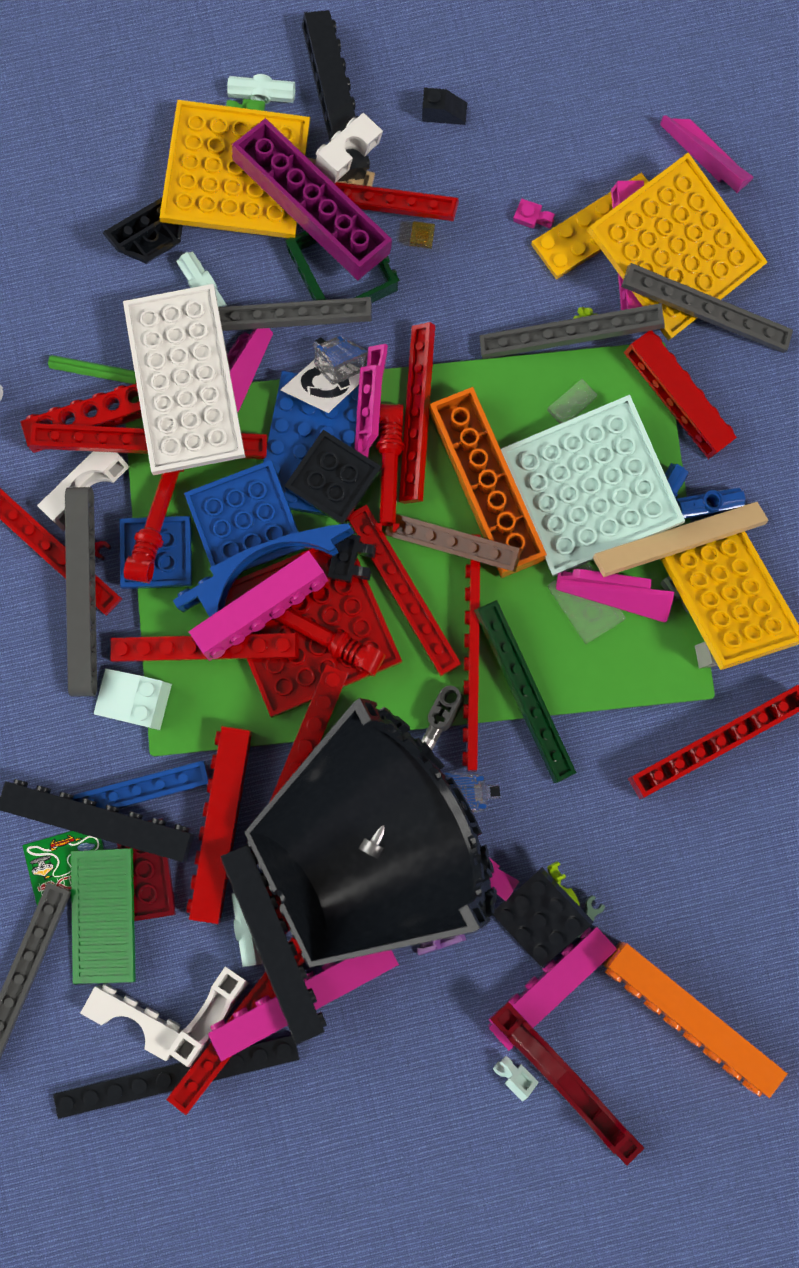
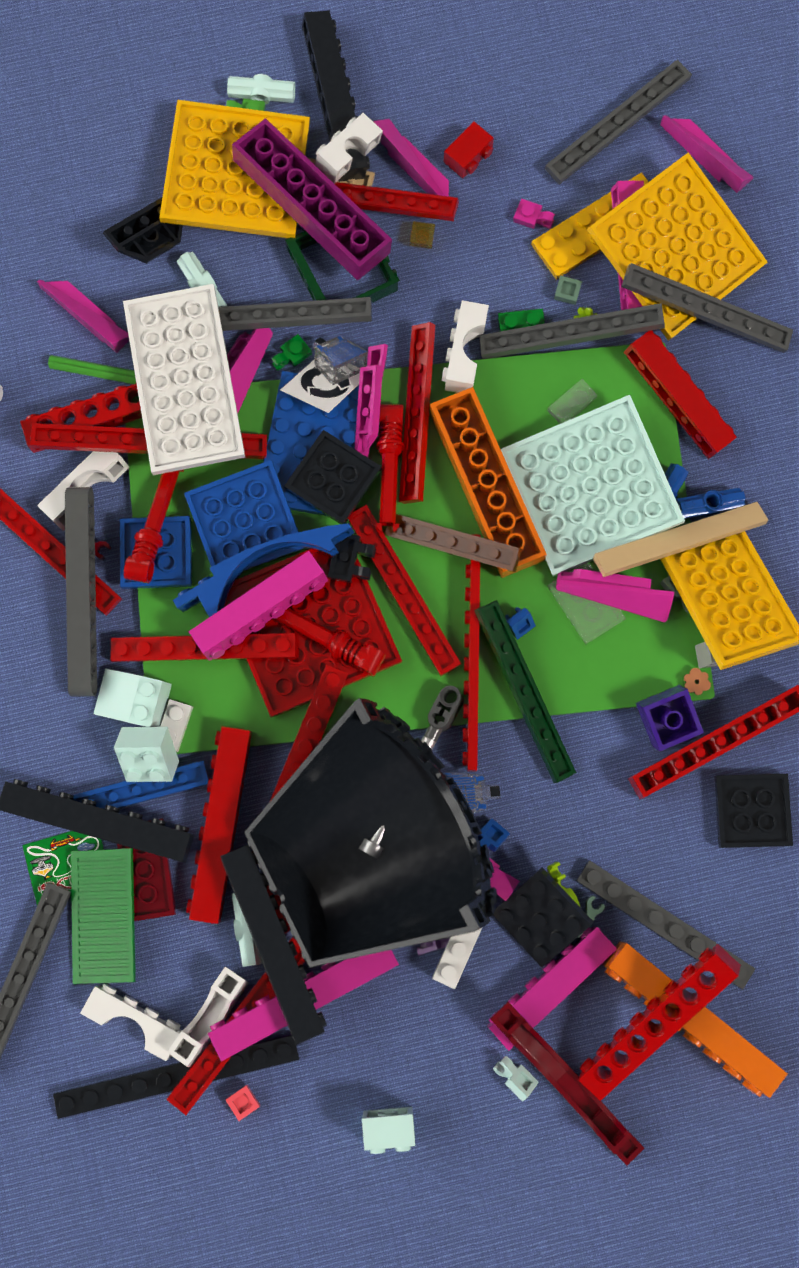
black slope [422,87,467,125] -> none
none -> dark pink wedge [37,280,129,353]
none -> light aqua brick [114,727,179,782]
none -> white plate [160,699,193,752]
none -> coral plate [226,1085,261,1121]
none -> green plate [271,334,312,371]
none -> light aqua brick [362,1107,415,1154]
none -> dark pink wedge [374,119,449,196]
none -> white arch [432,928,482,989]
none -> white arch [442,300,489,393]
none -> red brick [444,121,494,179]
none -> blue plate [478,818,510,852]
none -> green plate [498,309,545,332]
none -> blue tile [505,607,536,640]
none -> dark grey plate [545,59,692,185]
none -> sand green plate [554,275,582,305]
none -> dark grey plate [576,860,755,989]
none -> red brick [578,944,741,1101]
none -> dark purple brick [636,685,704,751]
none -> nougat plant [684,668,711,695]
none -> black plate [714,773,793,848]

